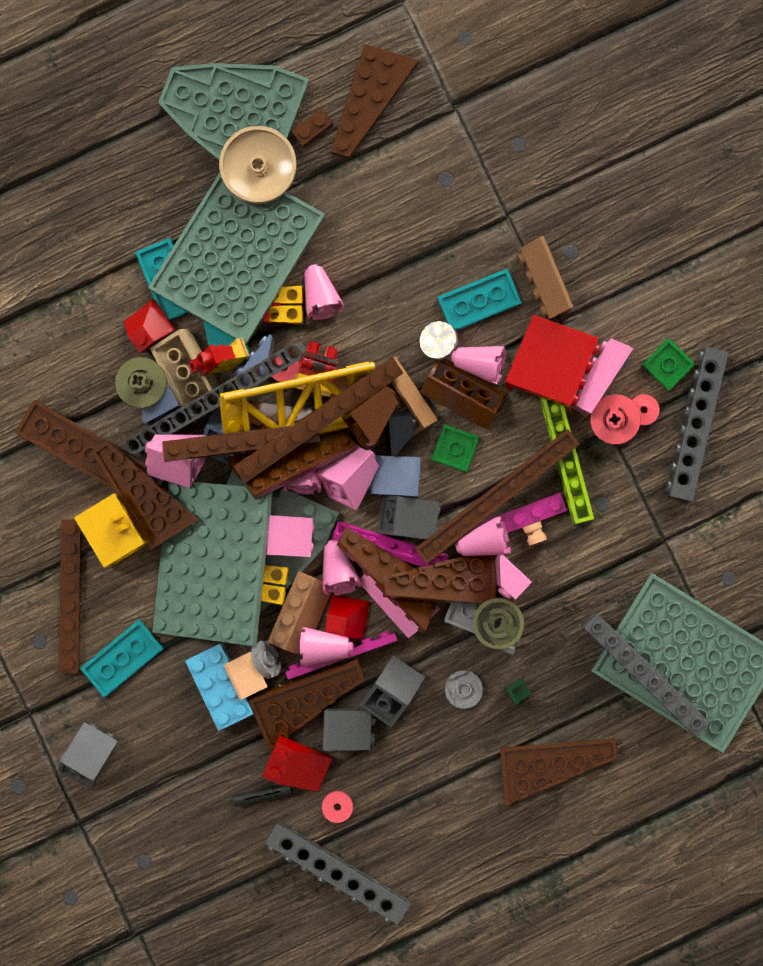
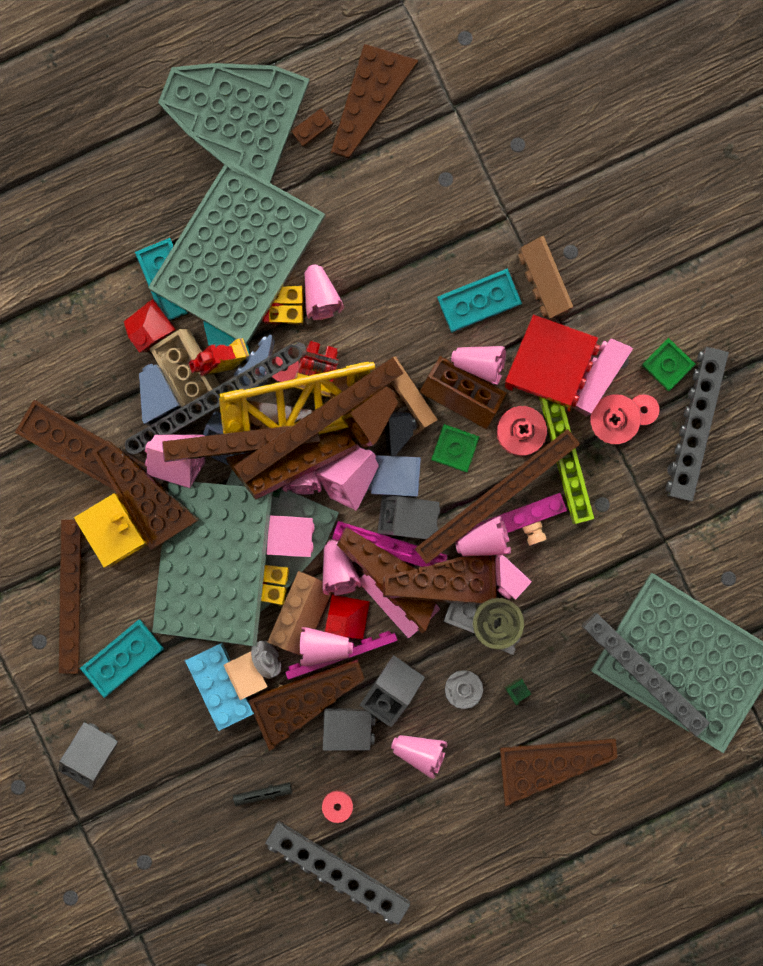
olive piece [115,357,168,409] -> none
tan dish [219,126,297,204] -> none
red slope [262,735,332,791] -> none
tile [420,321,458,360] -> none
none -> bright pink cone [391,735,447,779]
none -> coral piece [496,406,547,456]

